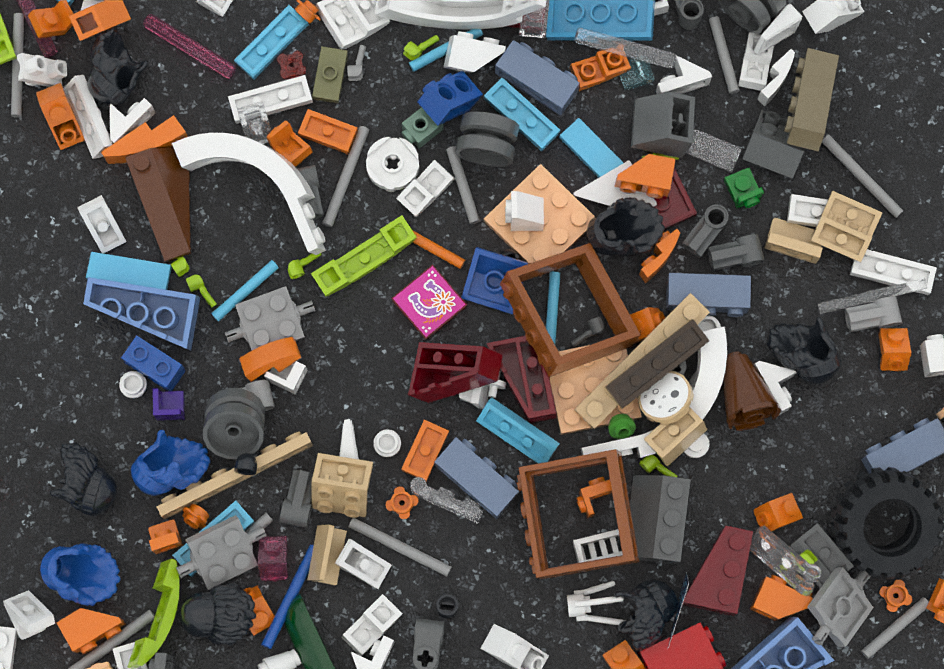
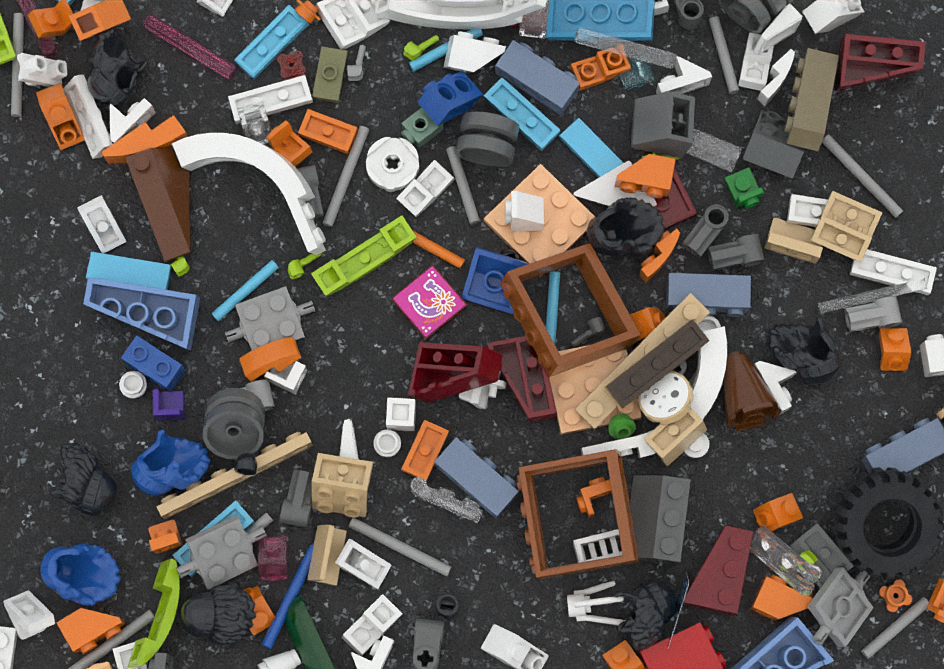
orange plate [182,504,209,529] -> none
lime hand [186,275,217,308] -> none
orange plate [386,487,418,519] -> none
medium azure plate [476,397,560,464] -> none
lime hand [639,455,678,477] -> none
none -> white panel [386,398,416,431]
none -> dark red wedge [835,34,926,91]

